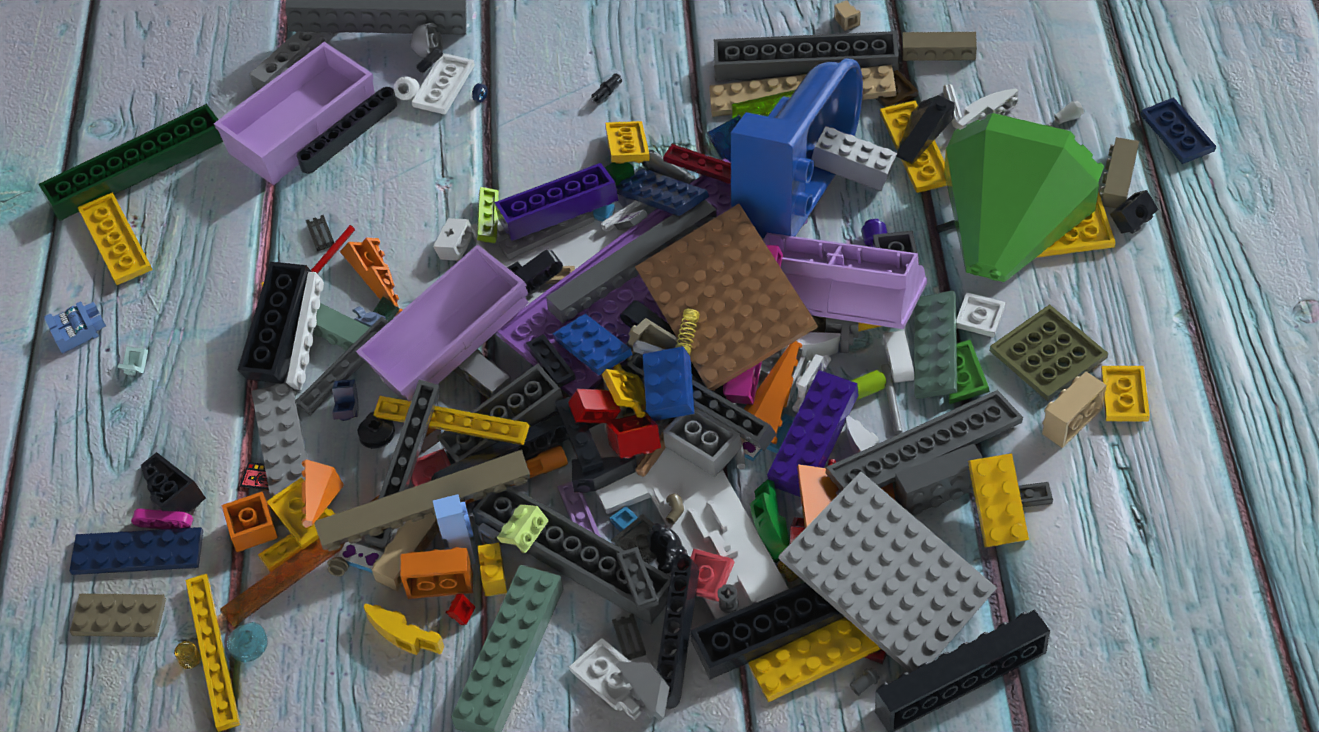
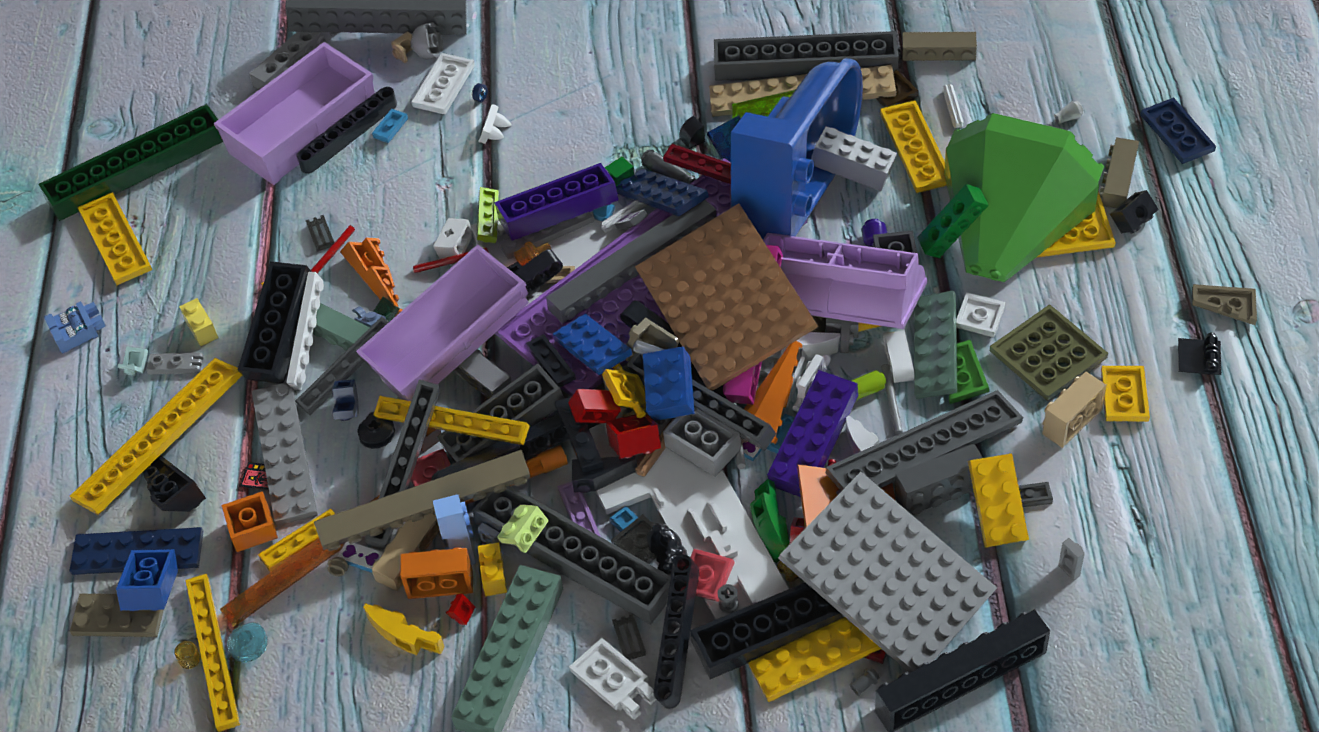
dark pink beam [131,509,193,529] -> none
yellow plate [266,477,333,549] -> none
orange wedge [302,459,344,528] -> none
white head [394,77,420,100] -> none
black piece [416,47,443,73] -> none
black pin [591,73,622,104] -> none
yellow plate [605,121,650,164] -> none
dark grey tile [616,547,659,611] -> none
light grey slope [616,662,669,721] -> none
dark tan arm [665,493,684,525] -> none
light yellow piece [675,309,700,356] -> none
tan brick [834,0,860,31] -> none
black wedge [896,95,955,164] -> none
white slope [957,88,1019,130] -> none
none -> yellow plate [70,358,243,515]
none -> blue brick [116,549,178,611]
none -> light grey hinge [146,353,204,375]
none -> light yellow brick [179,298,218,347]
none -> dark azure plate [372,109,408,143]
none -> tan bracket [391,32,412,63]
none -> red bar [413,247,489,273]
none -> white tile [478,104,512,144]
none -> clear orange piece [513,242,551,266]
none -> black brick [679,115,705,149]
none -> green brick [917,184,989,258]
none -> light grey plate [1058,538,1085,581]
none -> black hinge [1178,333,1222,375]
none -> dark tan wing [1192,284,1257,326]

